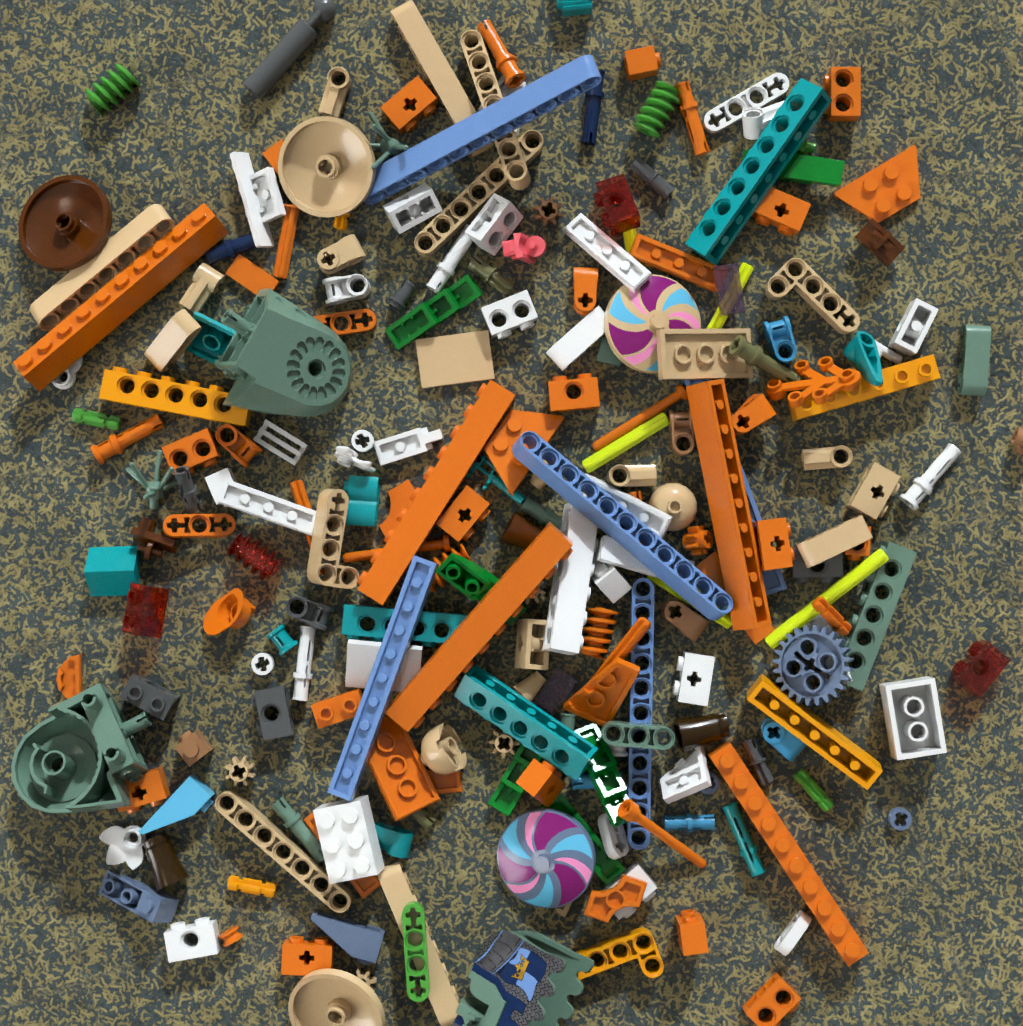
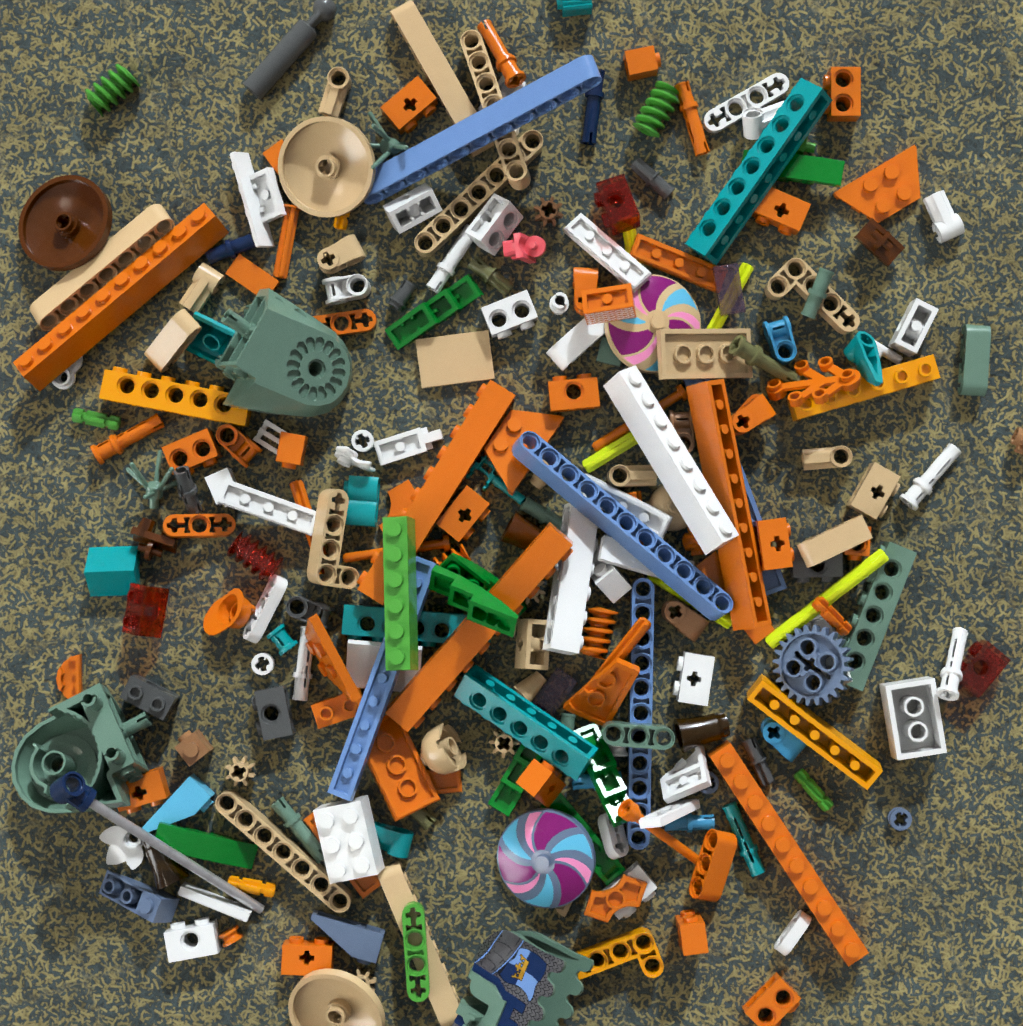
none -> flat silver piece [50,771,265,914]
none -> green slope [155,822,258,869]
none -> white tile [178,881,253,922]
none -> white beam [243,574,288,644]
none -> orange brick [276,431,308,470]
none -> orange wing [305,613,362,702]
none -> bright green brick [382,516,419,671]
none -> green slope [429,565,519,637]
none -> white pin [549,292,569,315]
none -> orange panel [581,283,637,325]
none -> white brick [603,365,739,555]
none -> white tile [639,798,701,829]
none -> orange beam [689,829,738,903]
none -> sand green pin [801,267,834,319]
none -> white piece [923,190,965,243]
none -> white pin [936,627,968,701]

